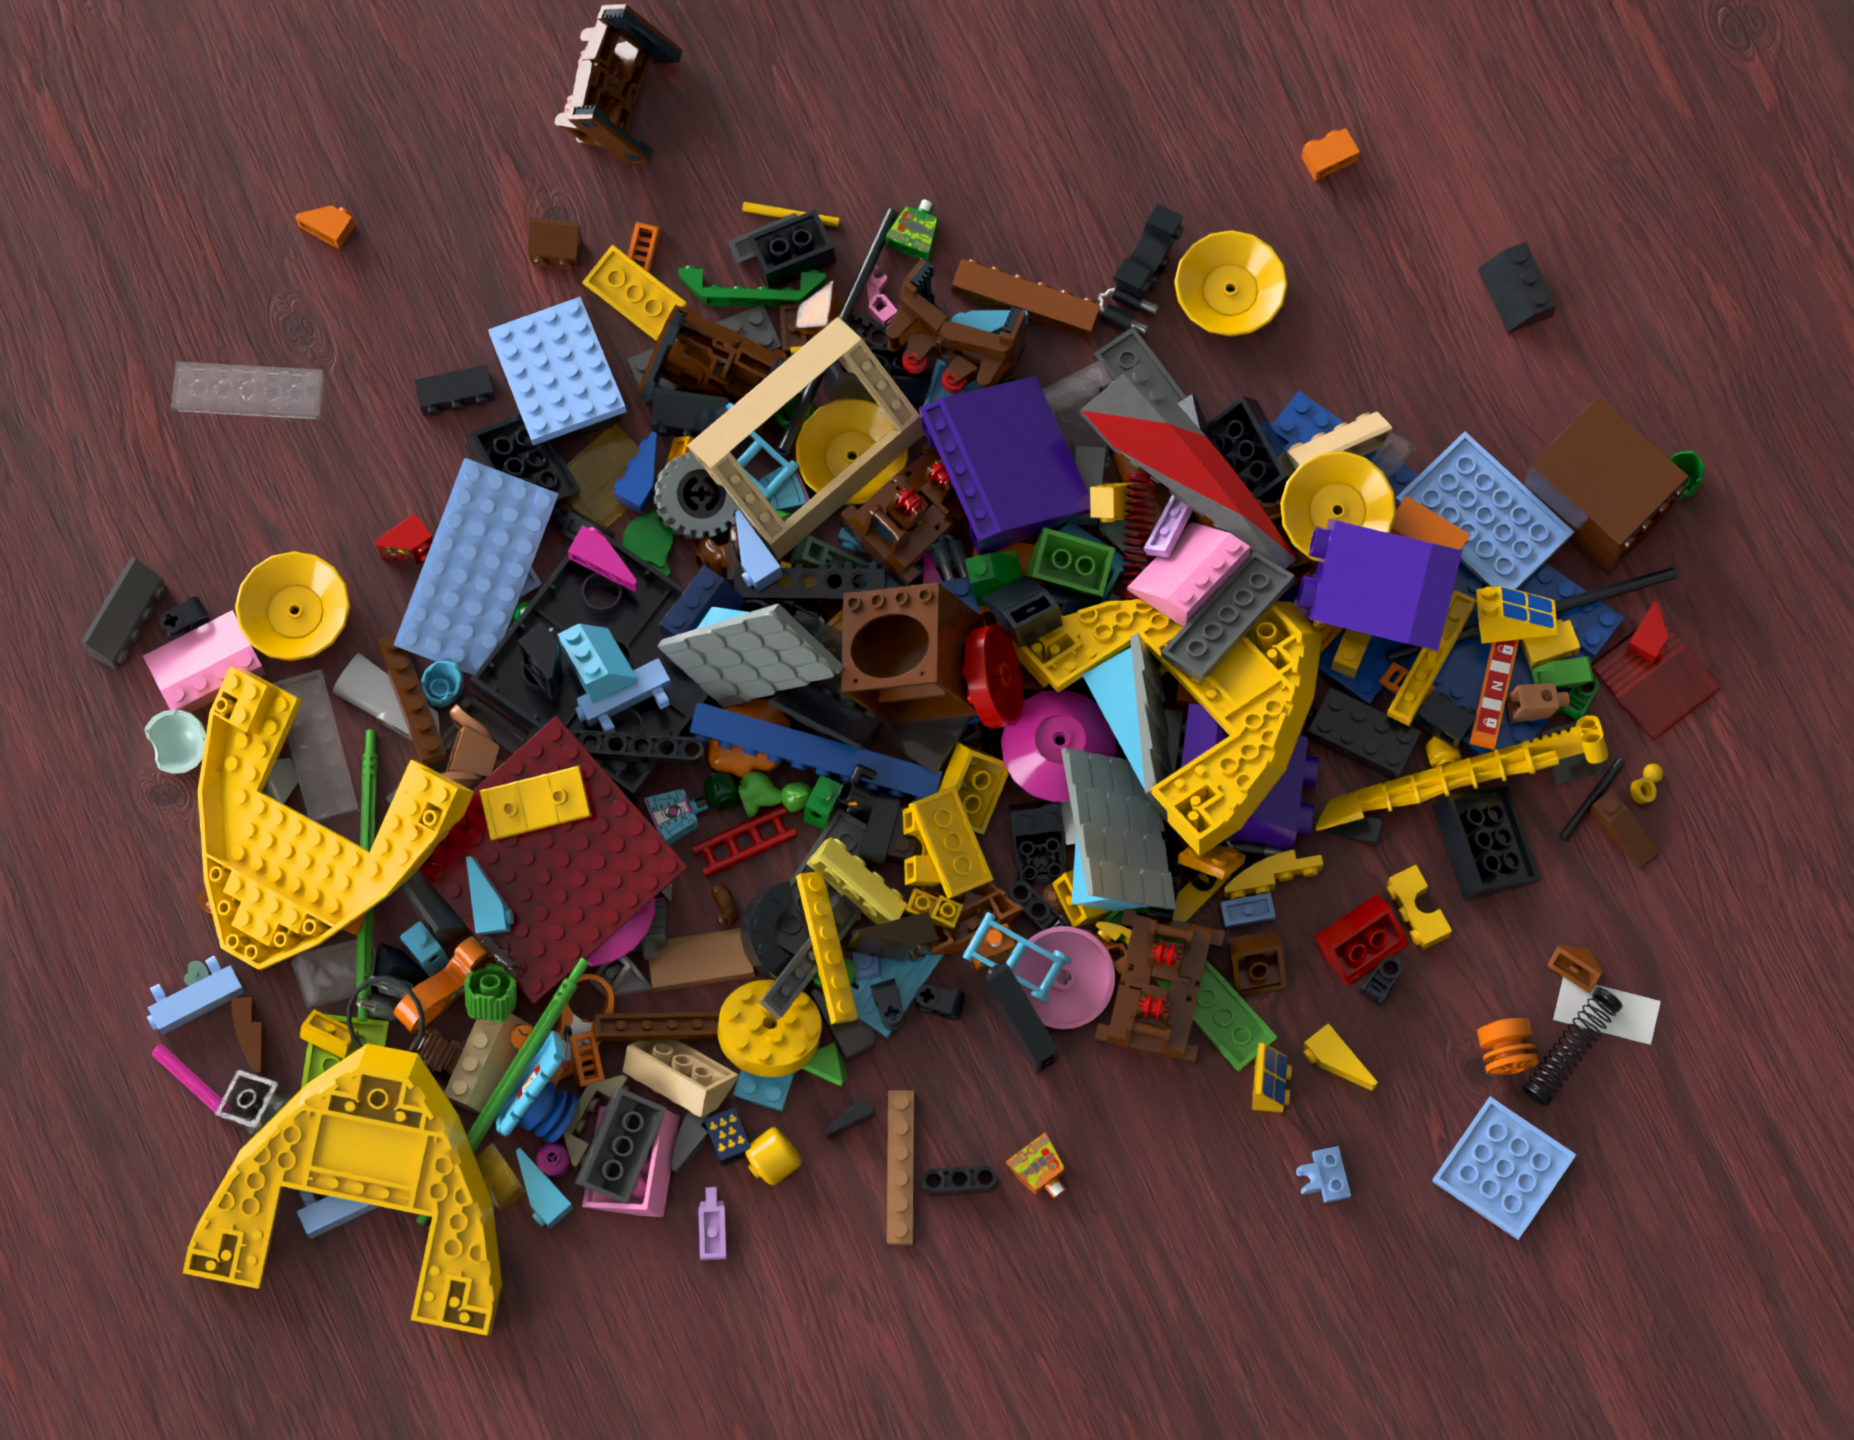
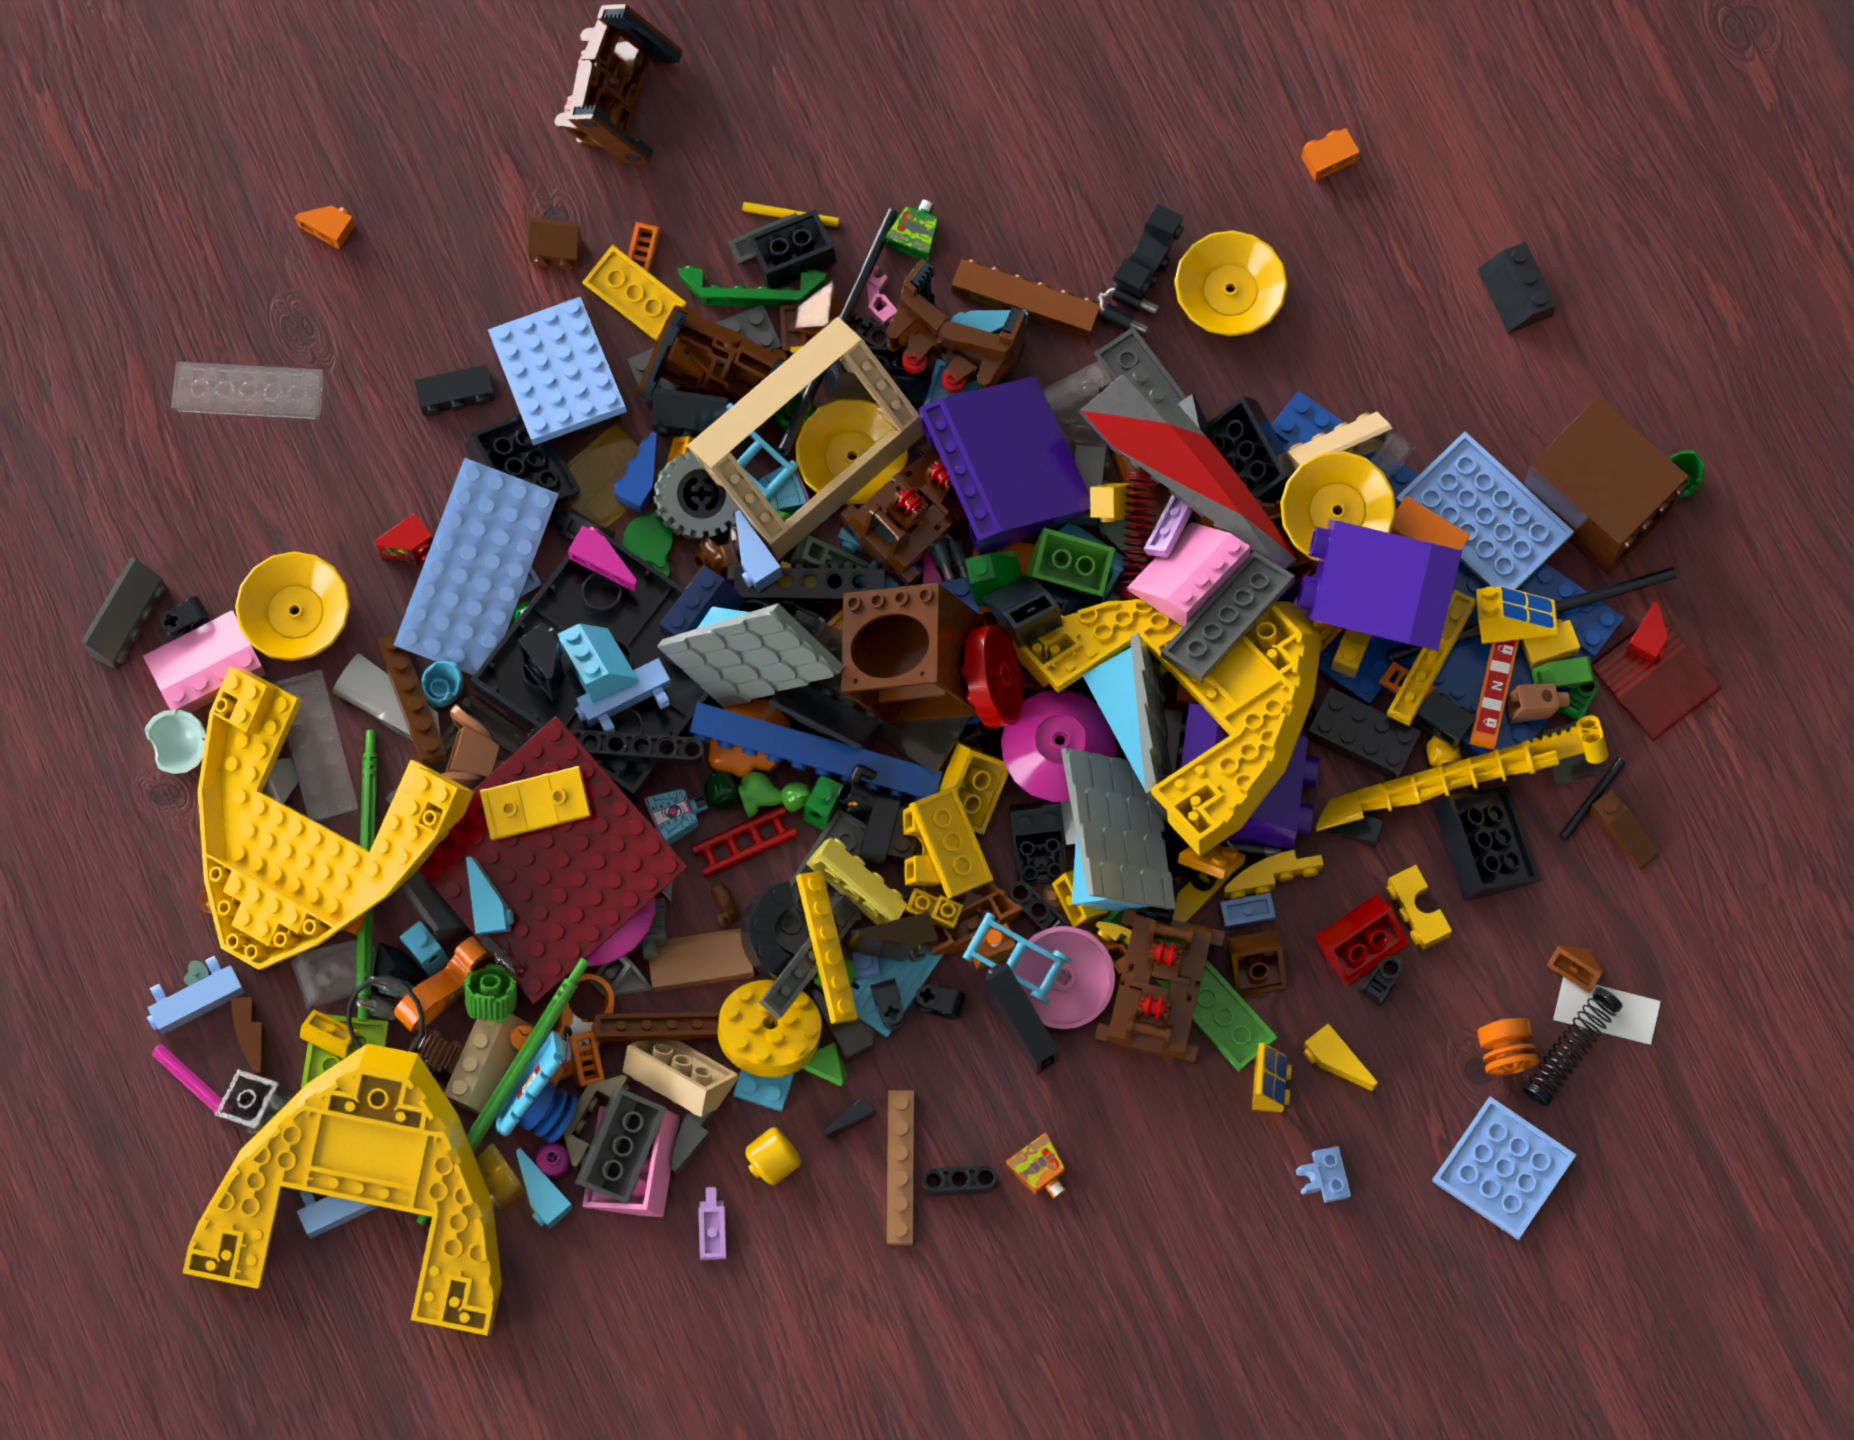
dark blue piece [704,1107,750,1166] -> none
yellow plate [1630,763,1663,804] -> none

